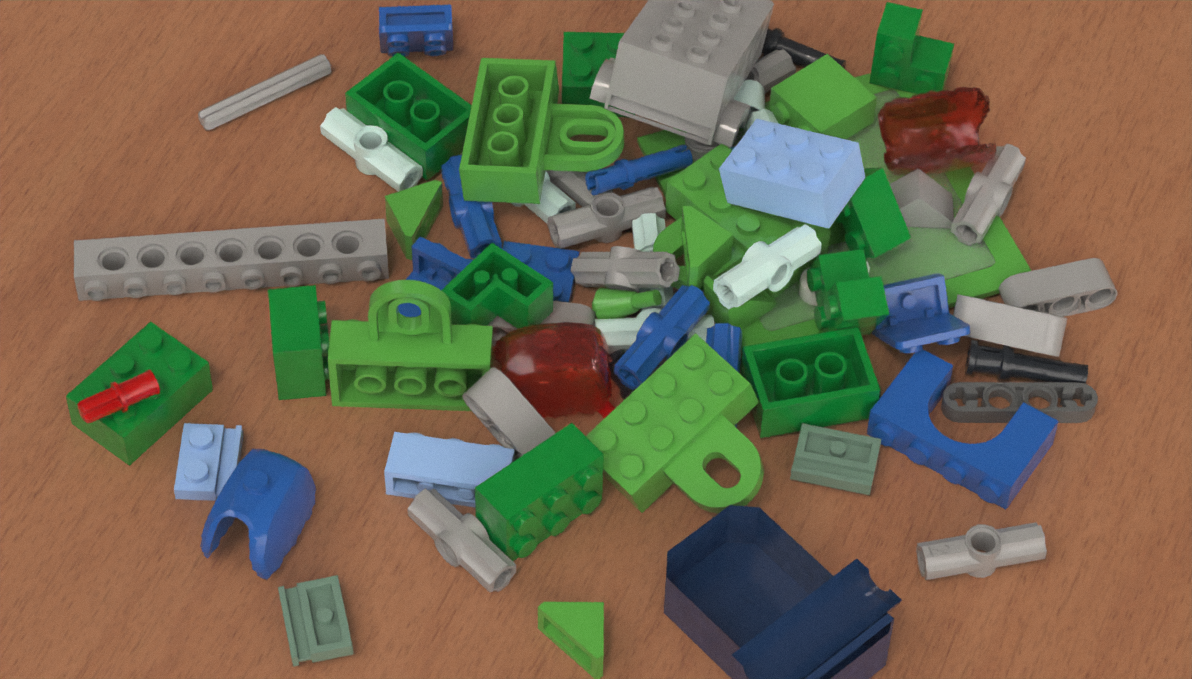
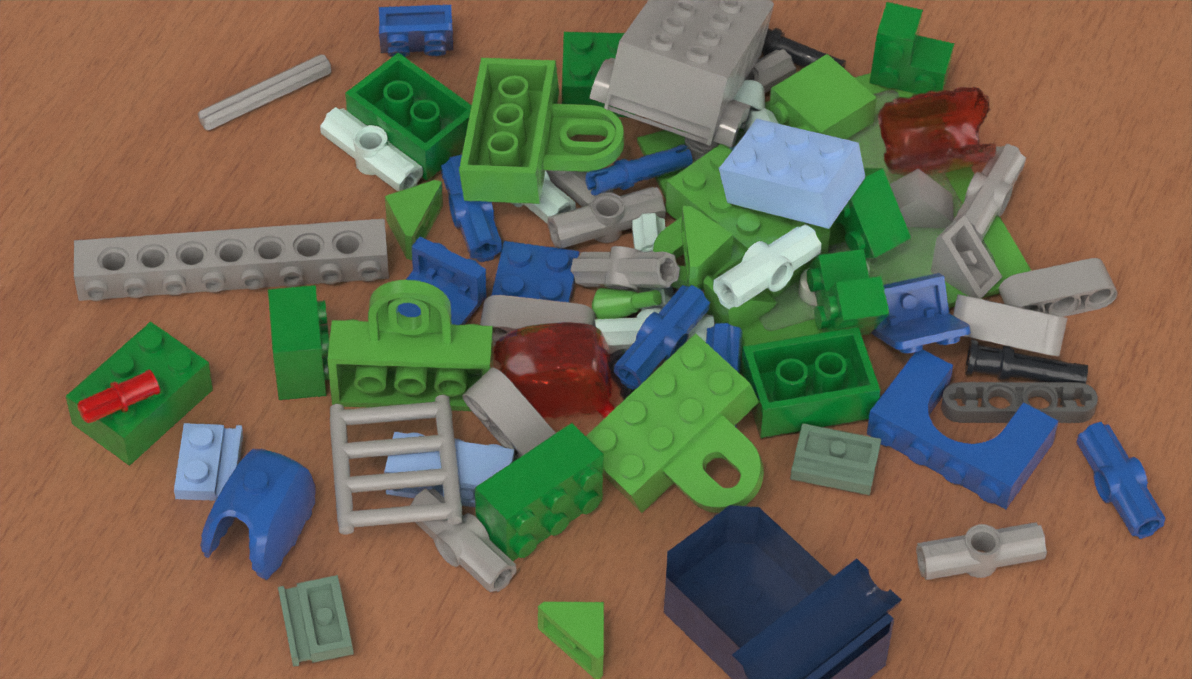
green brick [441,243,553,335] -> none
none -> light grey bar [329,395,462,535]
none -> light grey slope [931,214,1002,299]
none -> blue piece [1076,422,1166,539]

